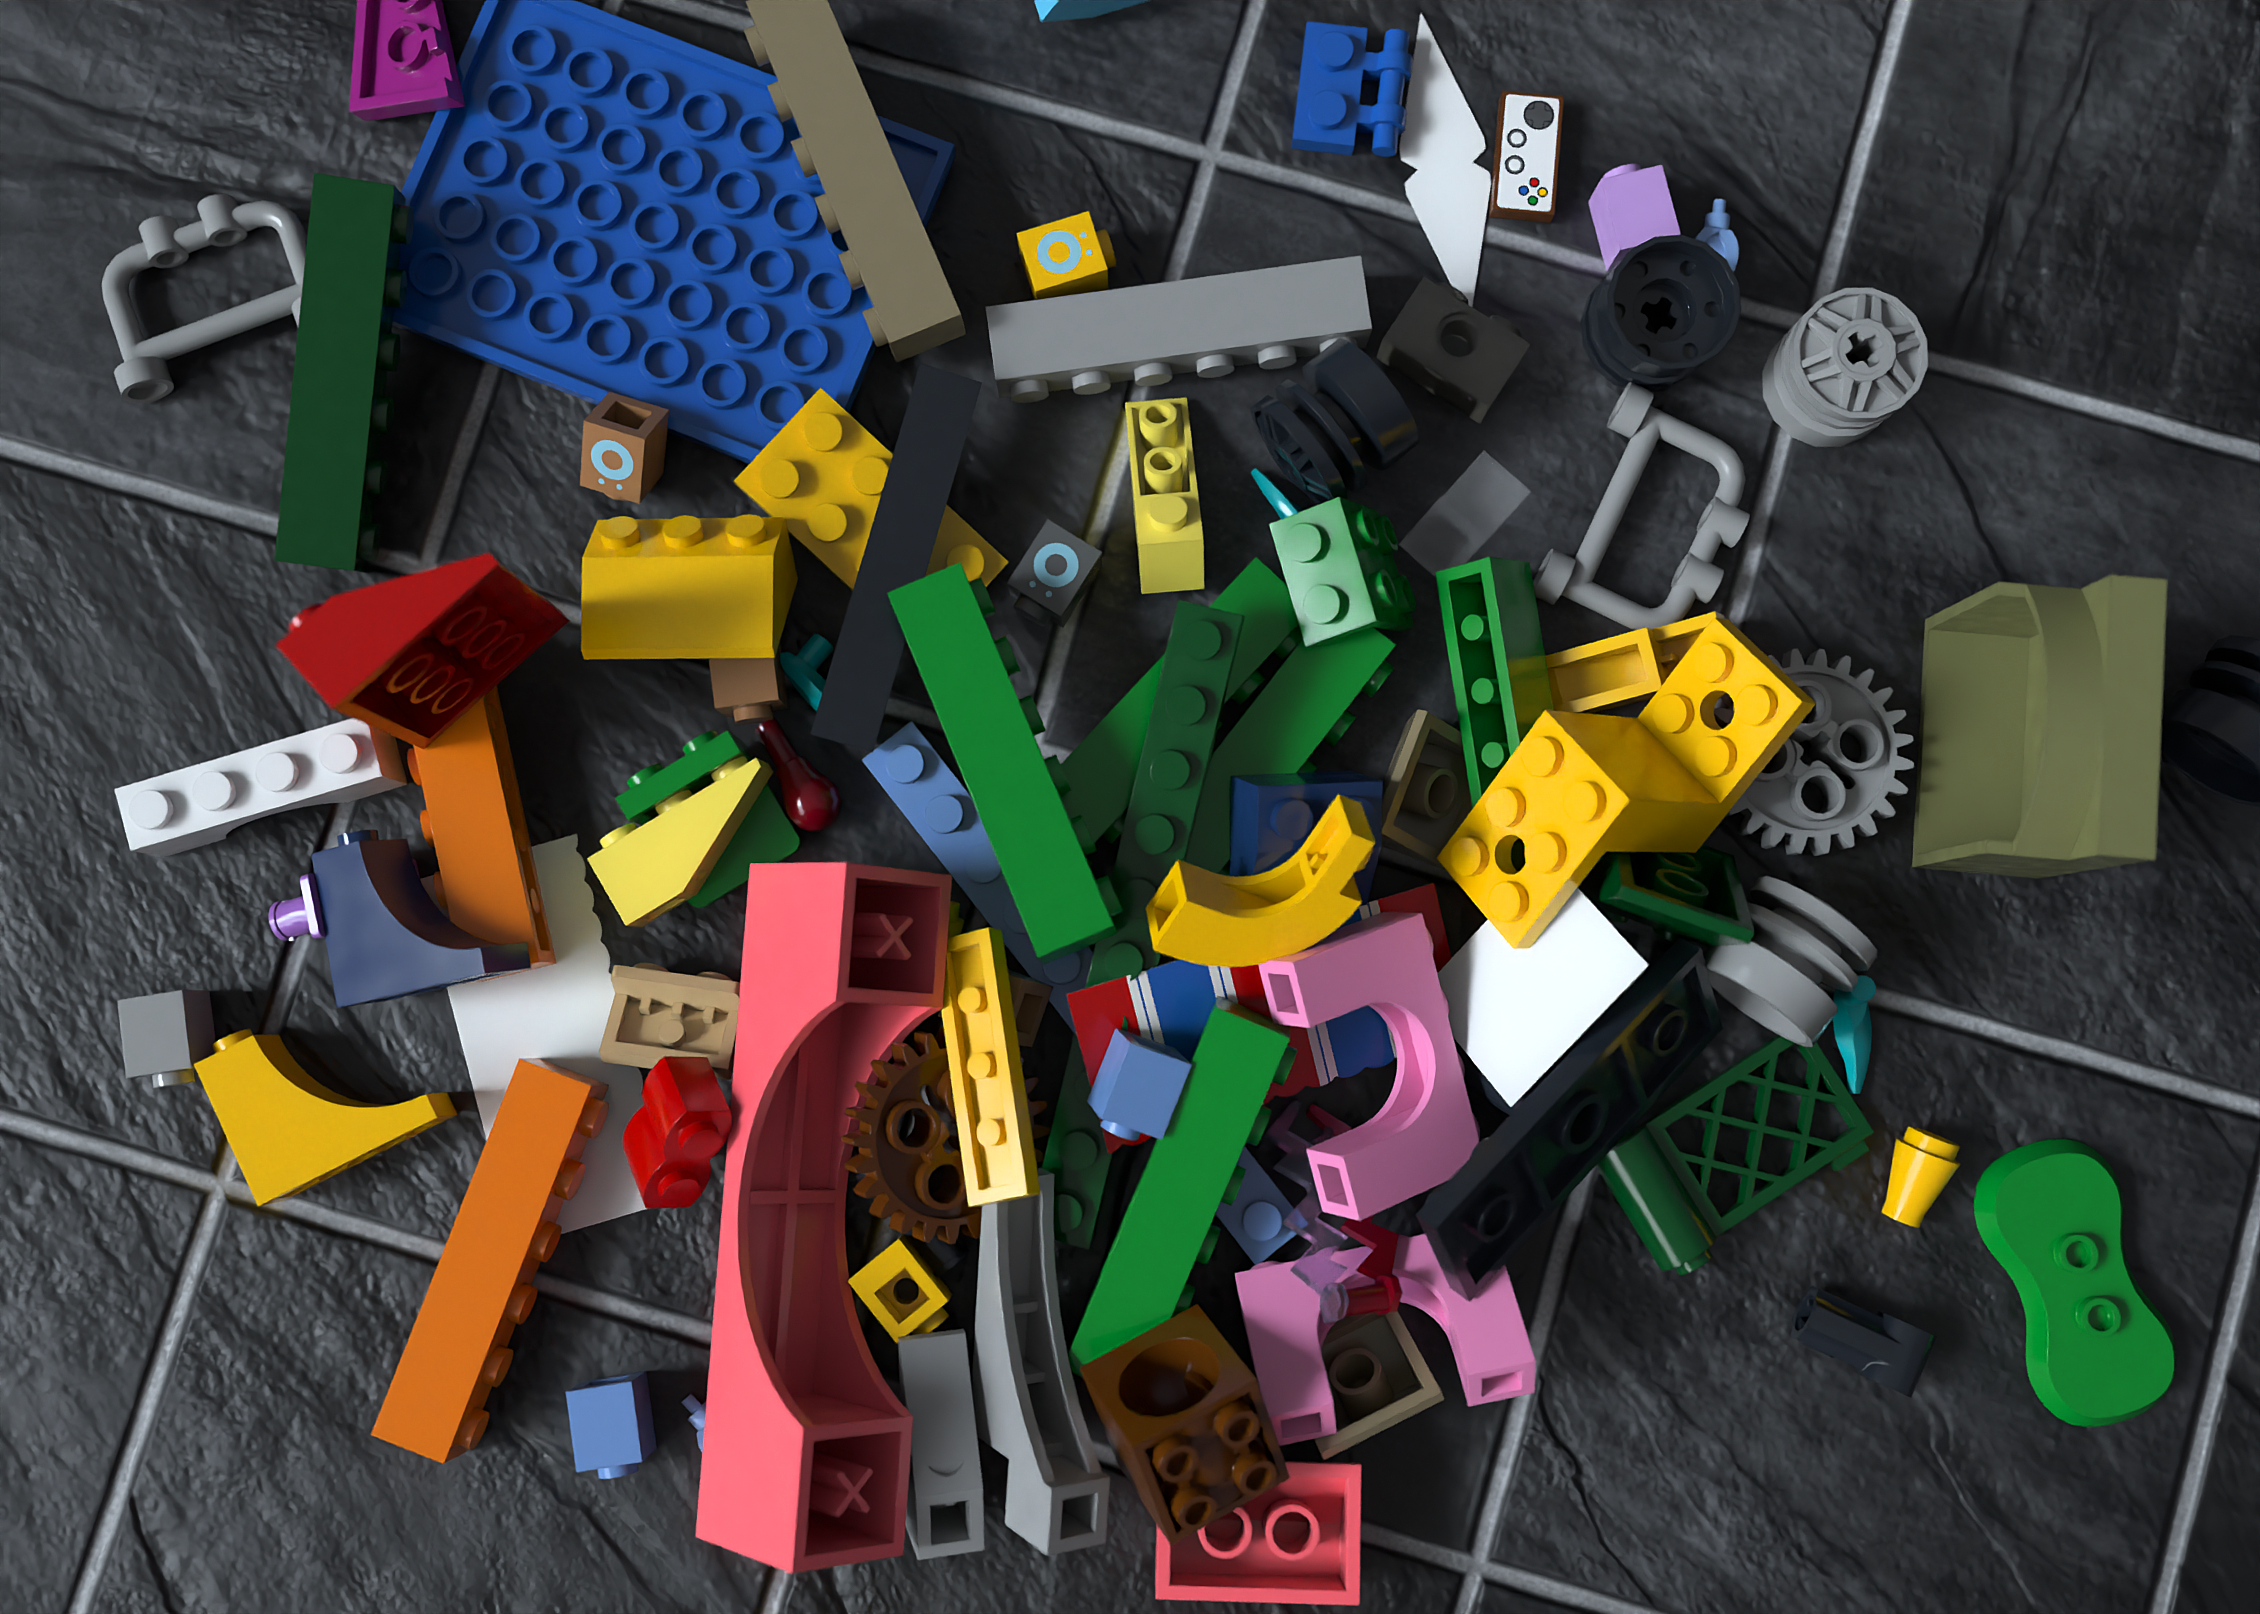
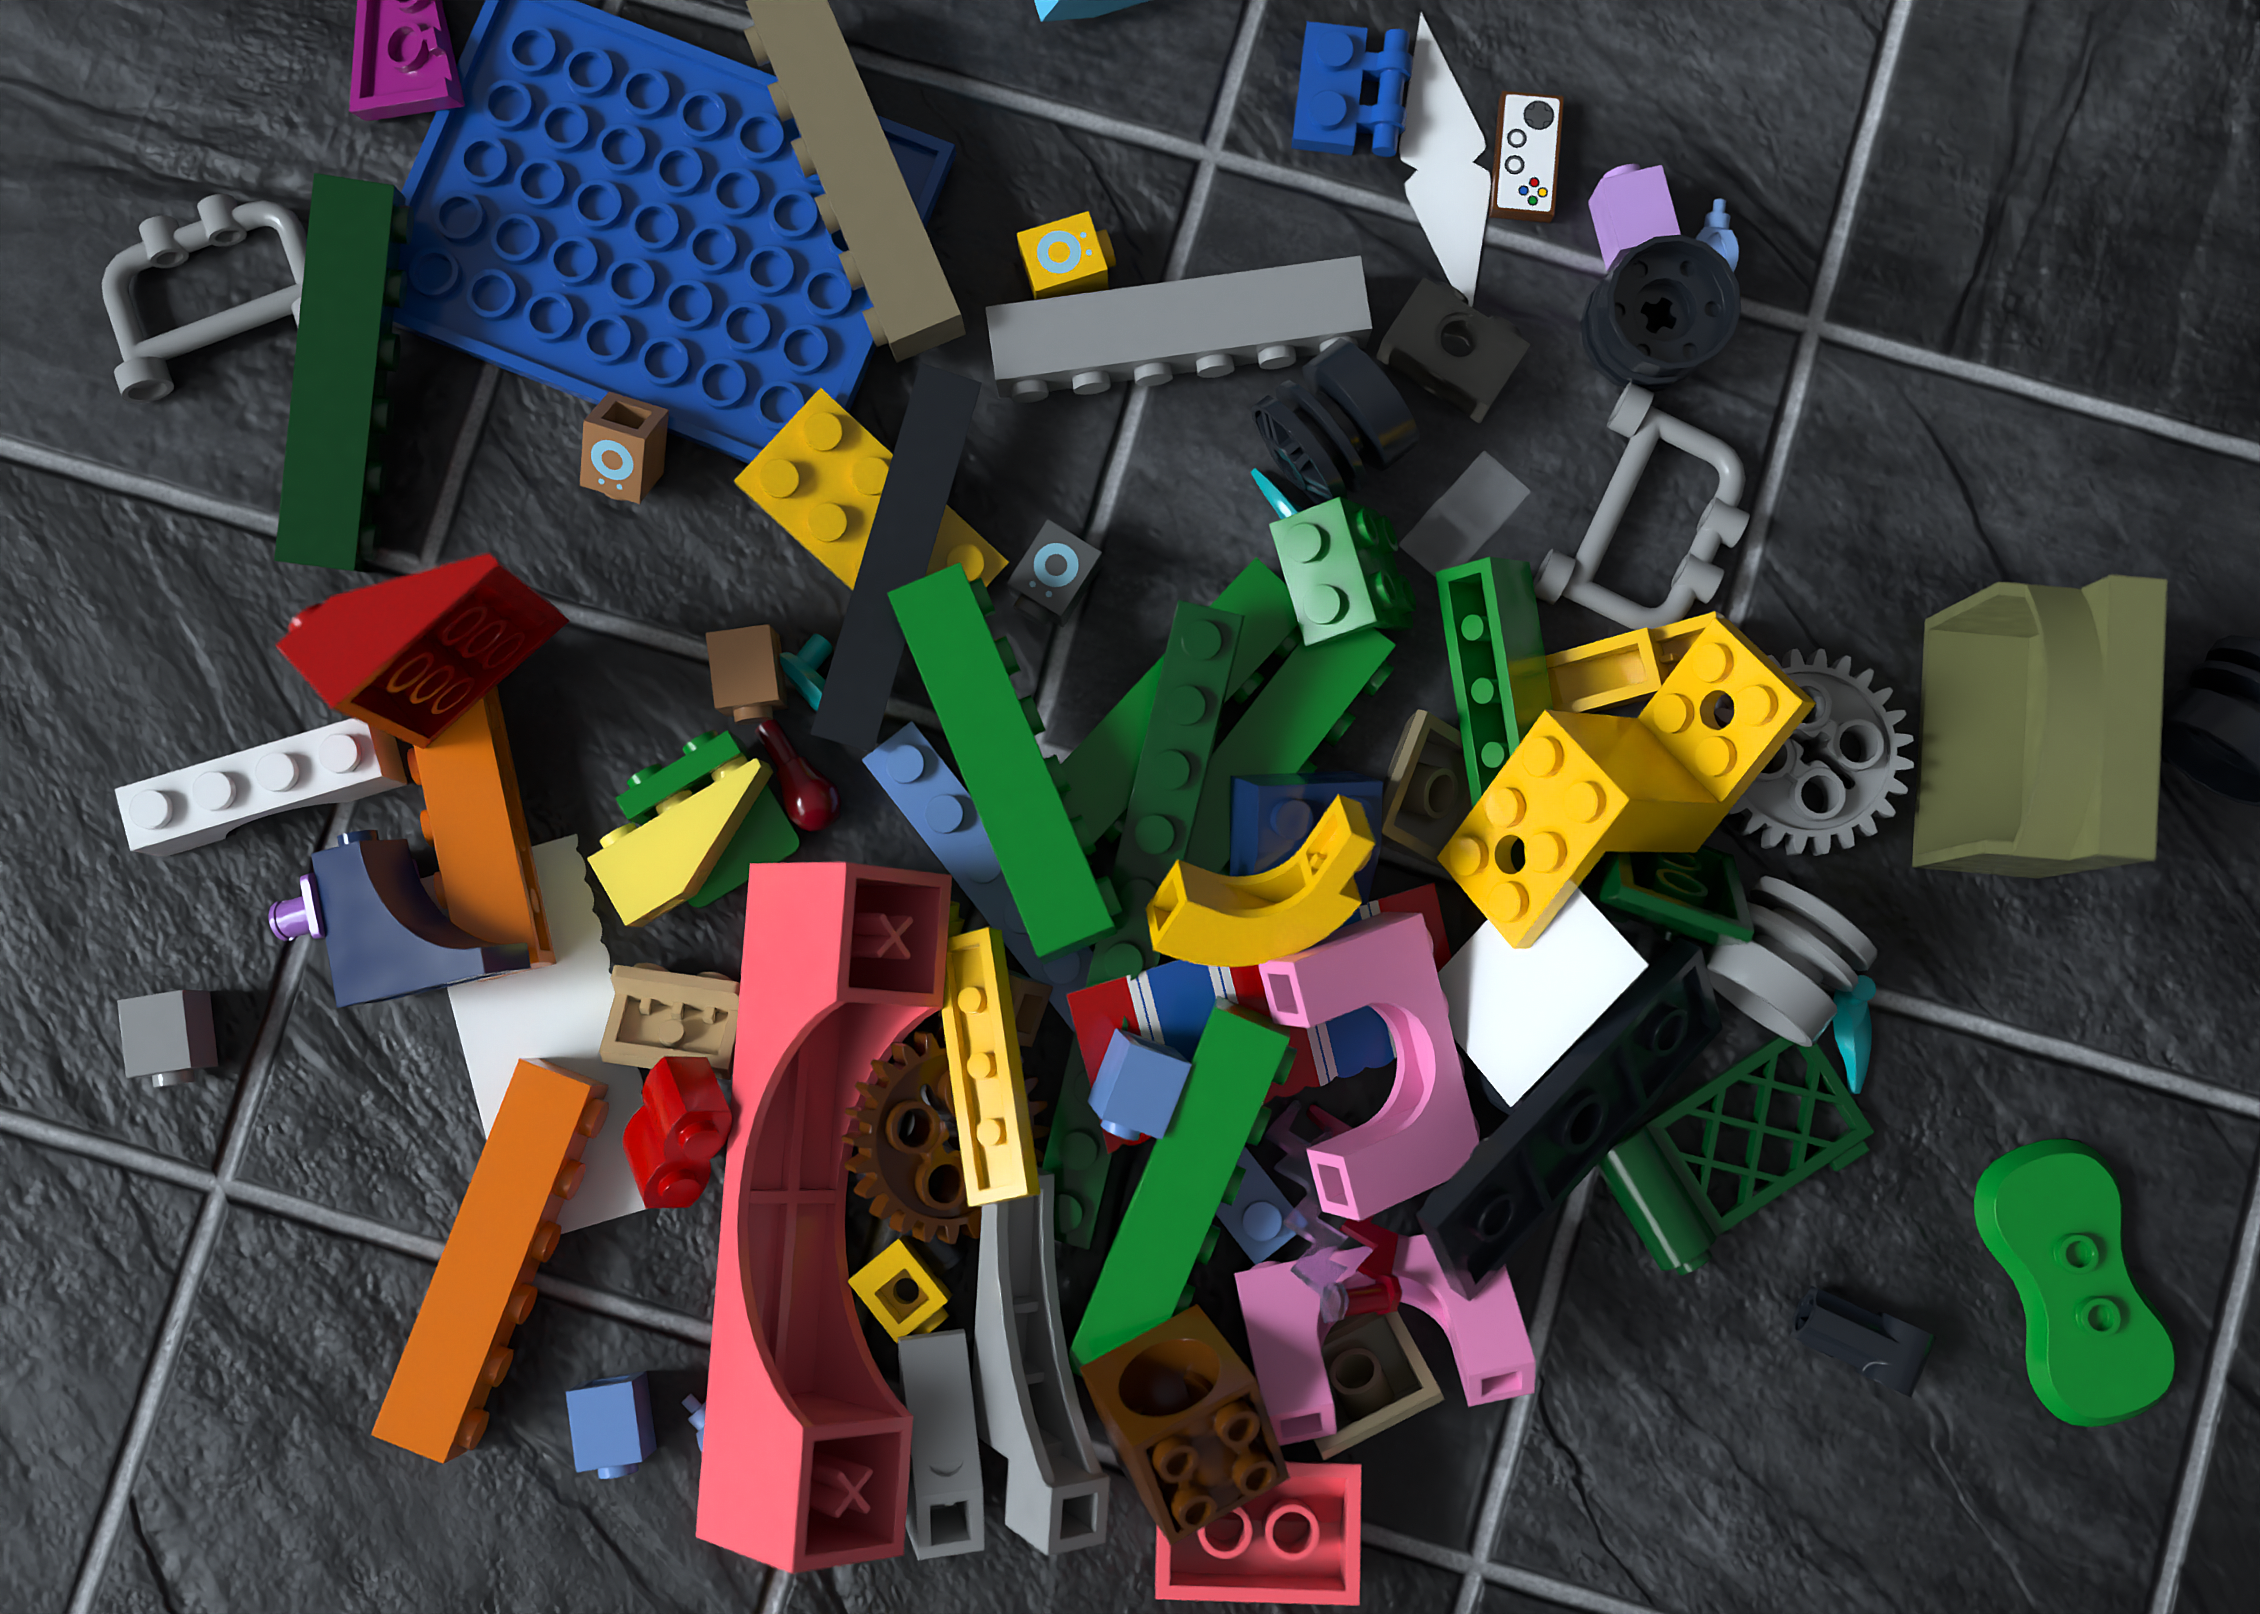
yellow arch [194,1029,457,1206] -> none
yellow slope [581,514,798,659] -> none
light yellow slope [1125,397,1204,594] -> none
light grey wheel [1762,288,1928,447] -> none
yellow cone [1881,1125,1960,1228] -> none

